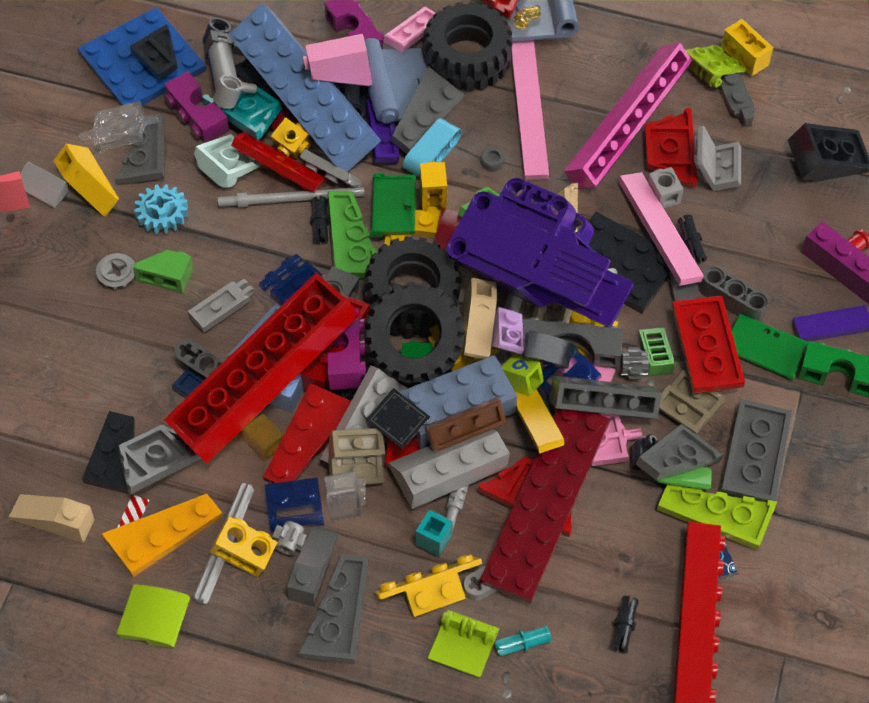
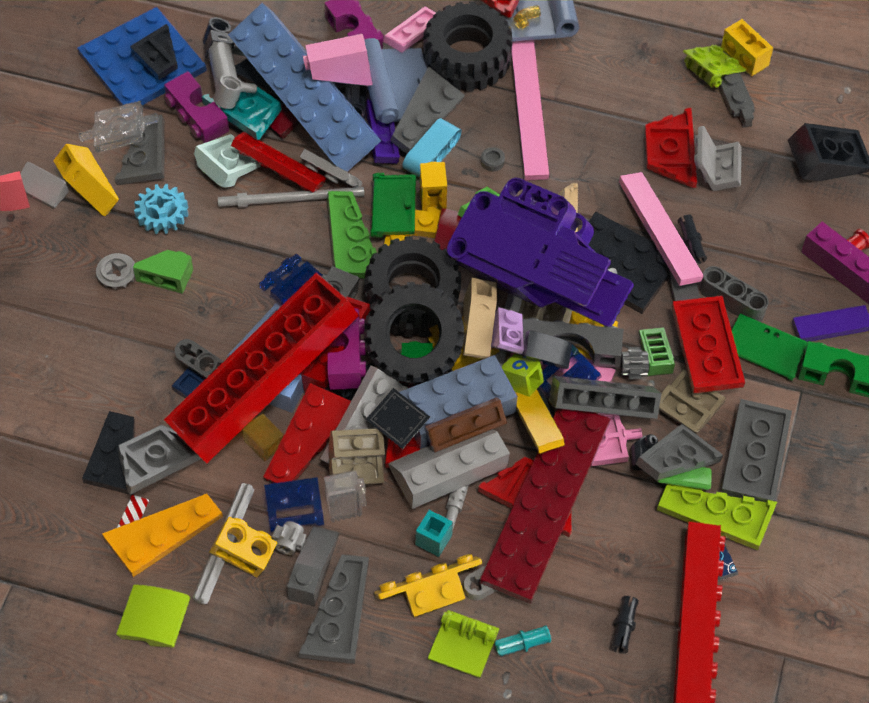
tan slope [9,494,94,543] -> none
light grey hinge [188,279,255,333] -> none
yellow brick [271,117,310,159] -> none
black pin [310,196,329,245] -> none
dark pink brick [563,43,692,189] -> none
light grey brick [648,167,684,208] -> none

